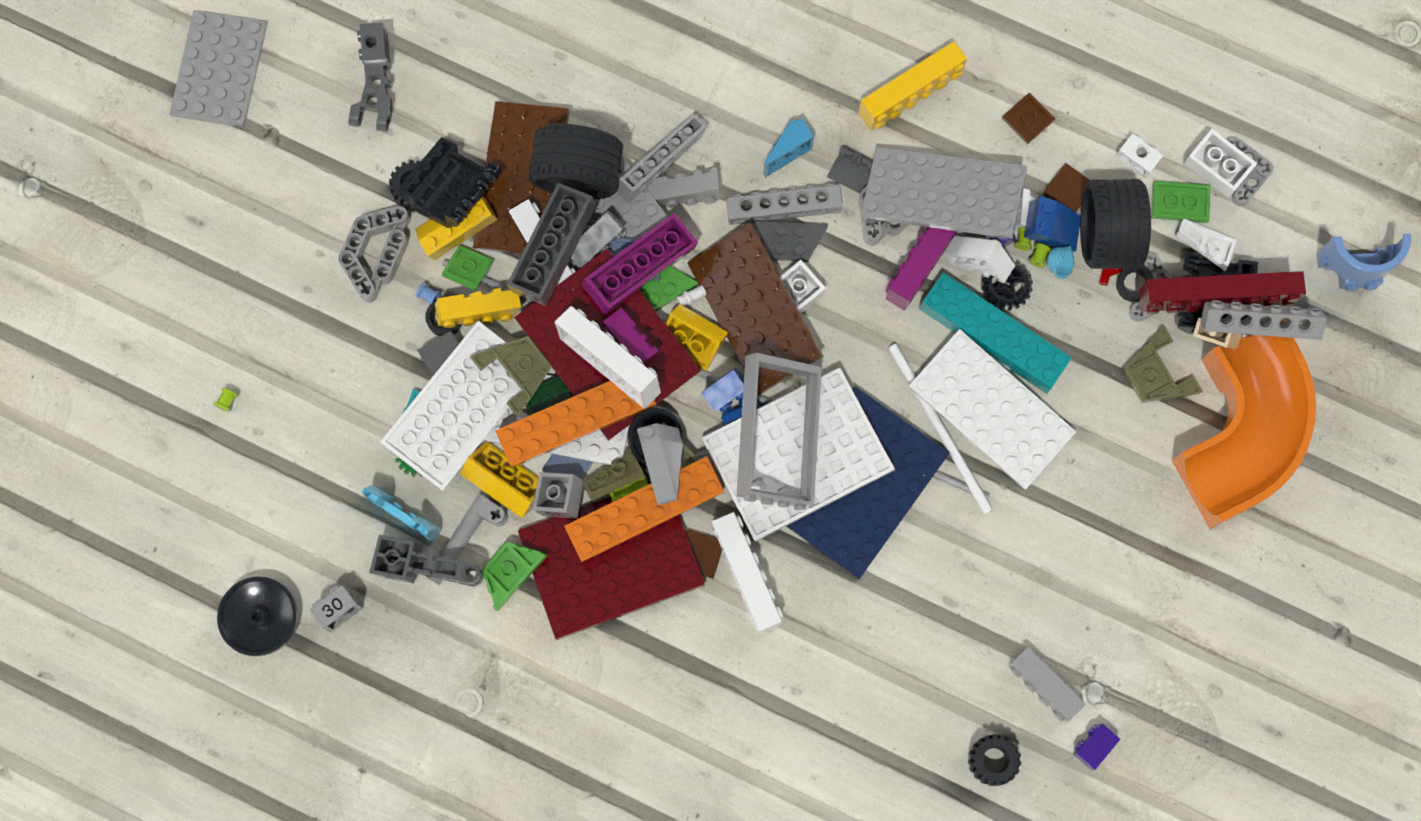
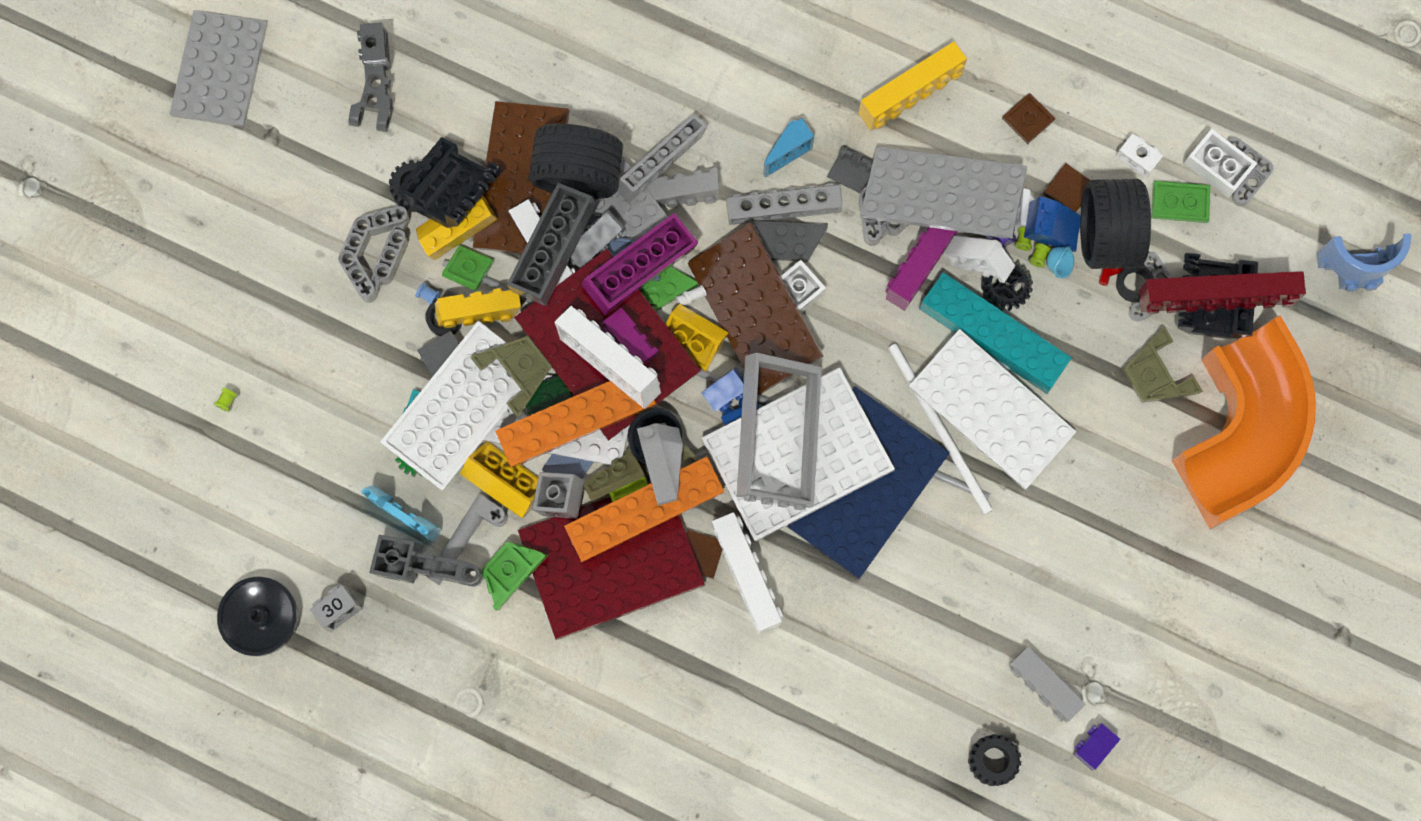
white wing [1176,218,1237,271] -> none
tan brick [1193,318,1242,349] -> none
light grey brick [1201,300,1327,340] -> none

